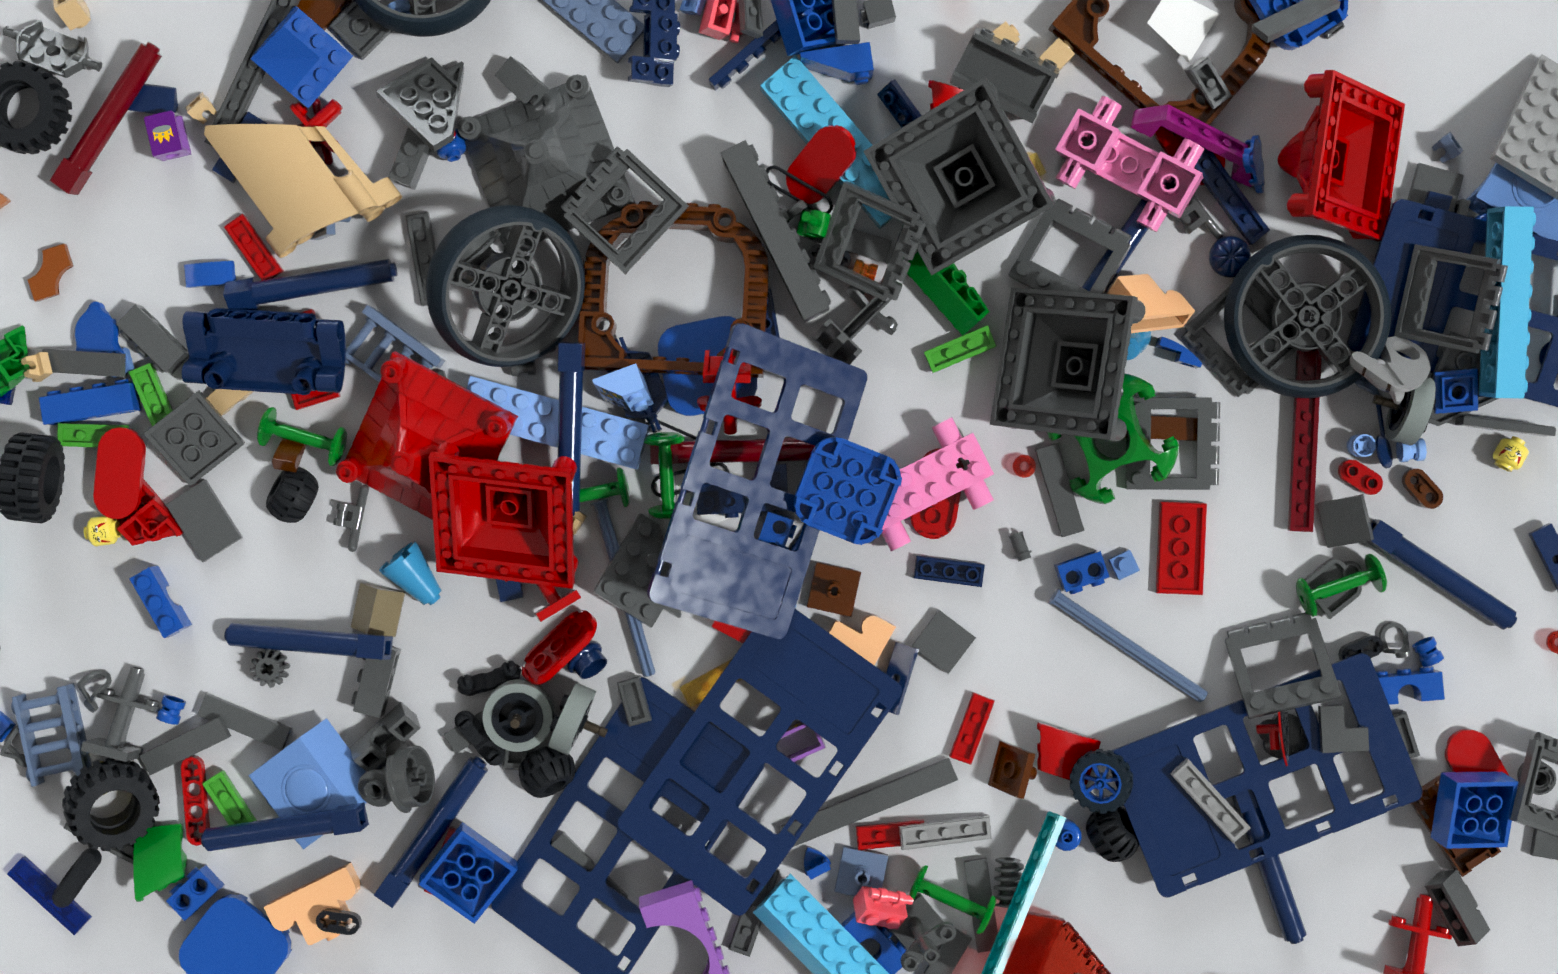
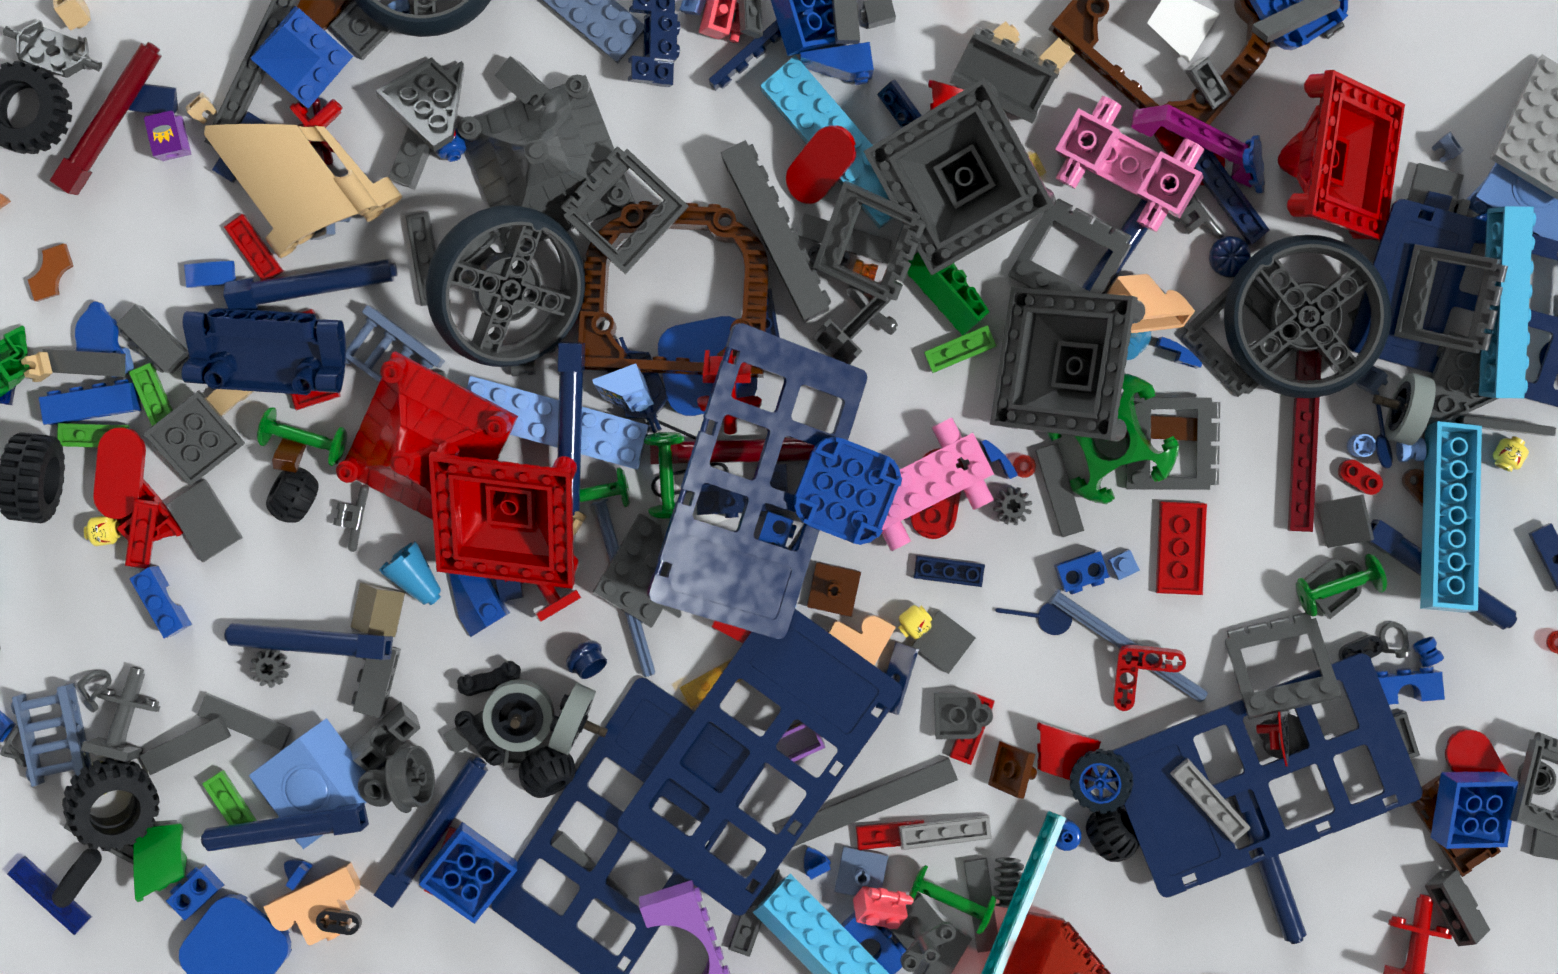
blue wheel [156,695,186,725] -> none
red beam [181,755,210,846] -> none
red tile [521,610,597,685] -> none
dark grey tile [617,676,652,727] -> none
black piece [766,165,833,214] -> none
dark grey tile [786,200,807,220] -> none
green beam [796,210,831,239] -> none
dark grey pin [1009,531,1032,562] -> none
dark grey tile [1318,705,1369,753] -> none
light grey animal [1350,336,1431,405] -> none
blue piece [1434,369,1478,414] -> none
none -> red tile [125,499,159,569]
none -> blue tile [284,860,313,890]
none -> blue wedge [449,573,510,637]
none -> light yellow head [898,605,933,639]
none -> dark grey plate [934,692,993,739]
none -> blue slope [980,440,1018,479]
none -> dark grey gear [993,487,1032,525]
none -> dark blue piece [995,603,1072,635]
none -> red beam [1114,645,1186,711]
none -> medium azure brick [1420,421,1482,613]

